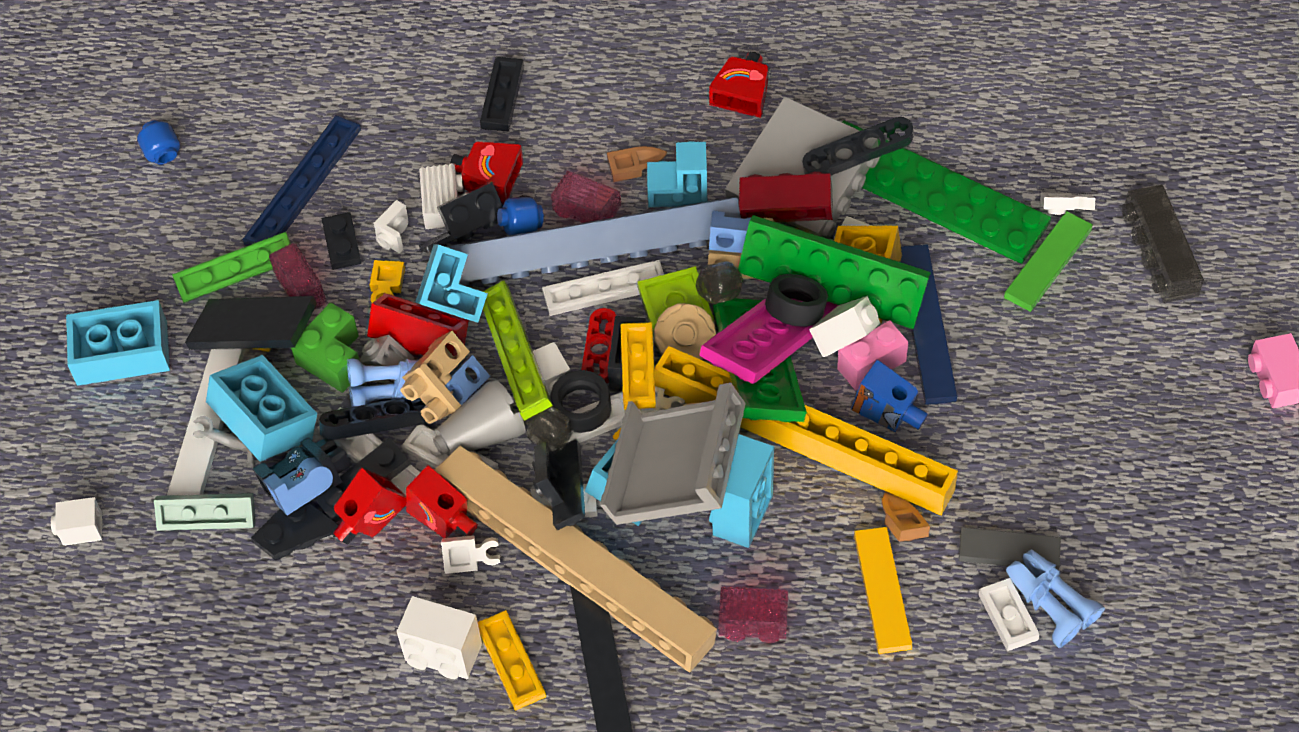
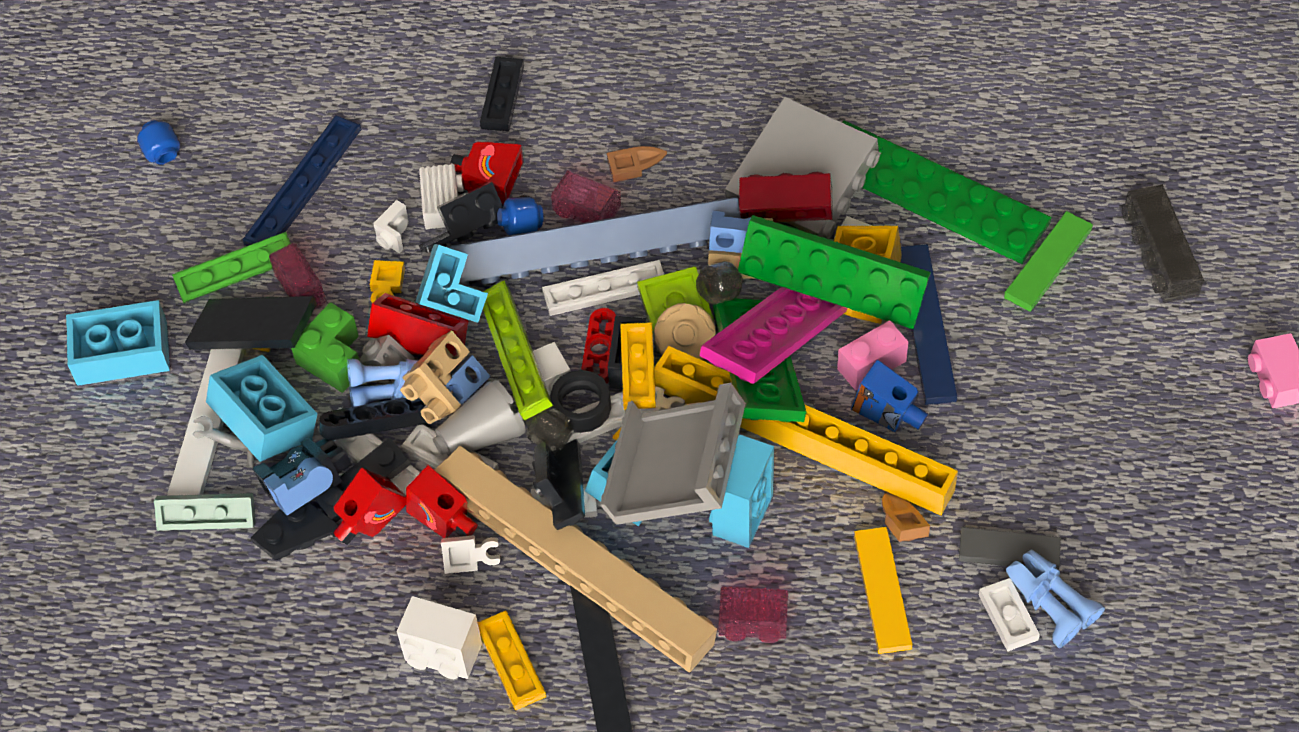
white brick [51,497,102,546] -> none
black plate [321,212,362,270] -> none
medium azure brick [647,141,707,207] -> none
red torso [709,52,769,118] -> none
black tyre [765,274,828,327] -> none
black beam [802,117,914,175] -> none
white slope [809,296,881,357] -> none
white plate [1040,192,1095,214] -> none

